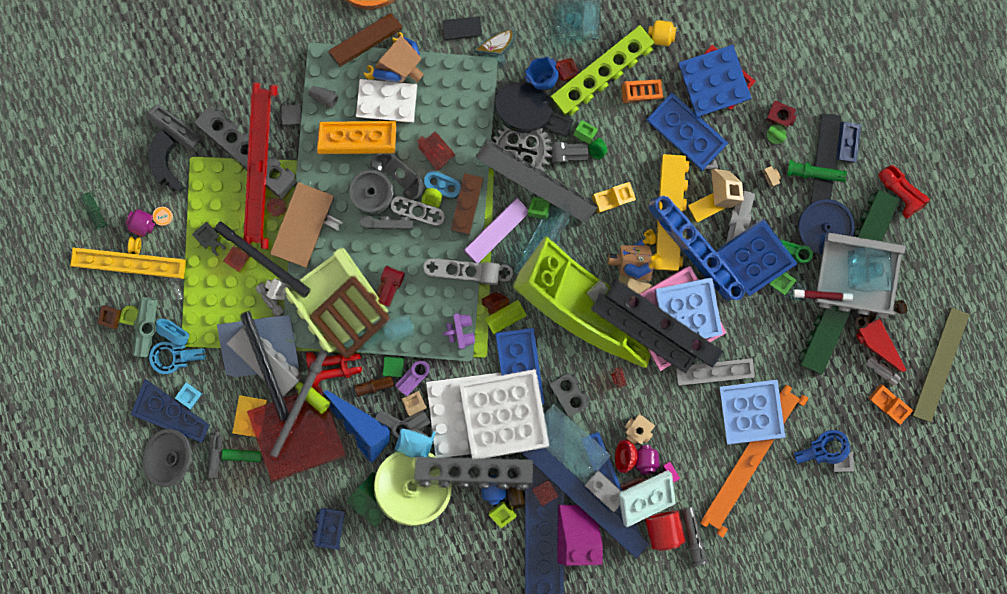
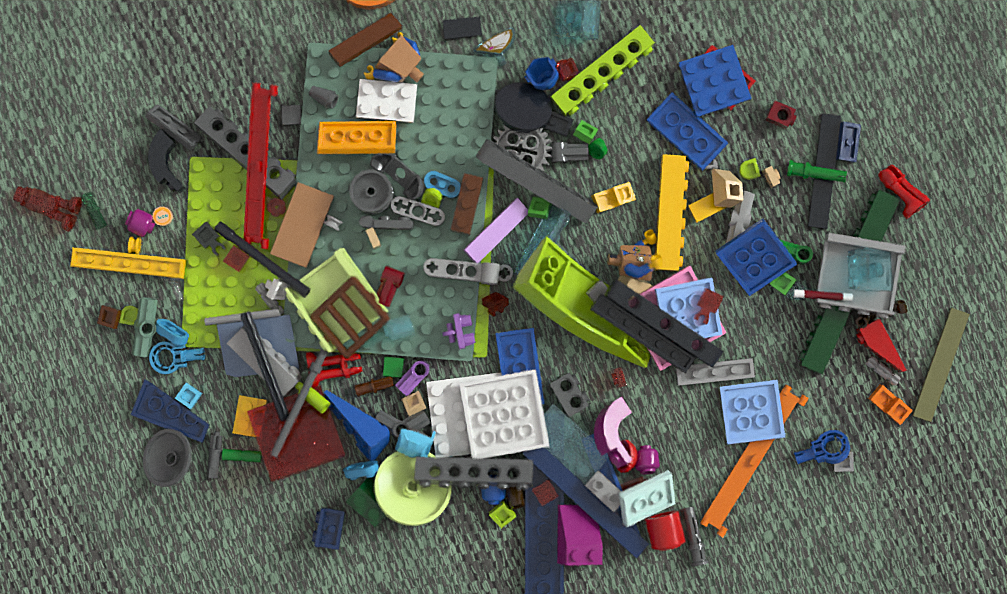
clear red piece [417,131,455,171] -> none
lime tile [485,300,527,334] -> none
orange slope [621,79,663,103] -> none
tan brick [625,414,655,445] -> none
yellow head [648,20,676,46] -> none
blue beam [648,196,745,300] -> none
dark pink tile [658,461,680,482] -> none
bright green plate [767,125,787,144] -> none
dark blue piece [798,199,855,255] -> none
none -> clear red piece [13,186,82,232]
none -> light grey bar [204,308,281,326]
none -> dark azure plate [343,460,379,480]
none -> tan tile [366,228,381,249]
none -> arch [594,396,632,469]
none -> clear red plate [694,288,724,325]
none -> lime tile [739,158,761,180]

